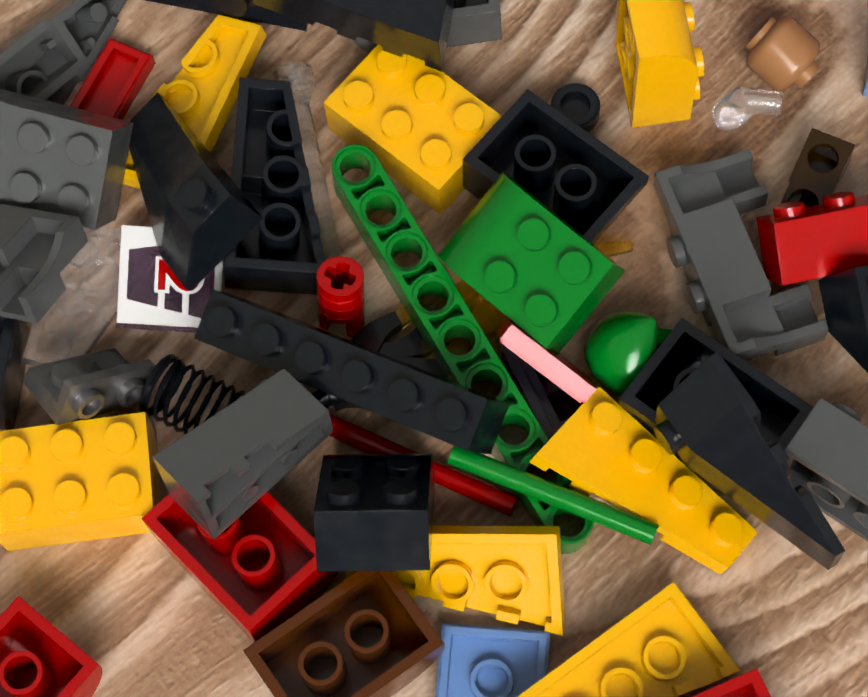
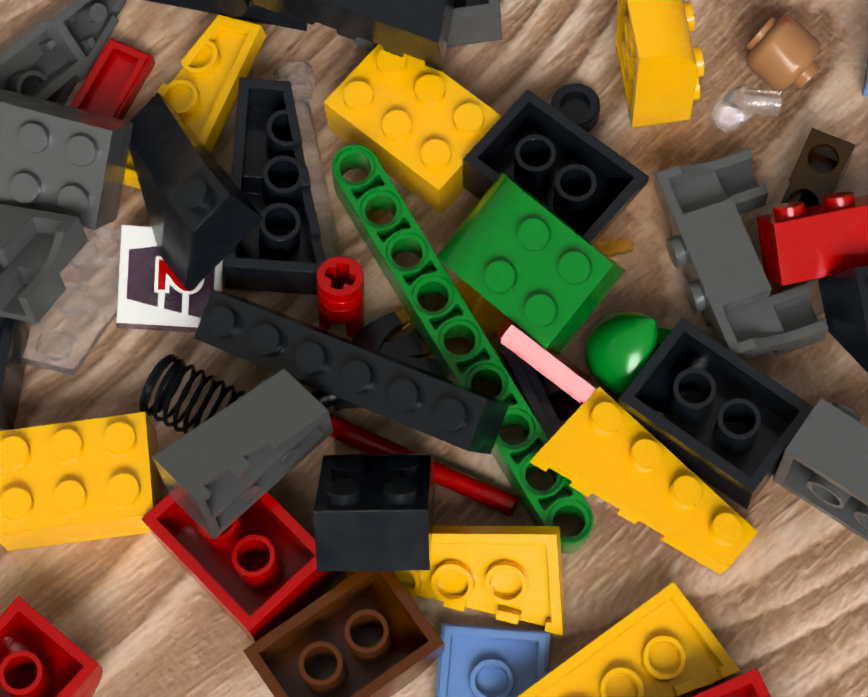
flat silver bracket [24,348,155,425] -> none
green bar [447,446,659,545] -> none
black wedge [653,351,845,570] -> none

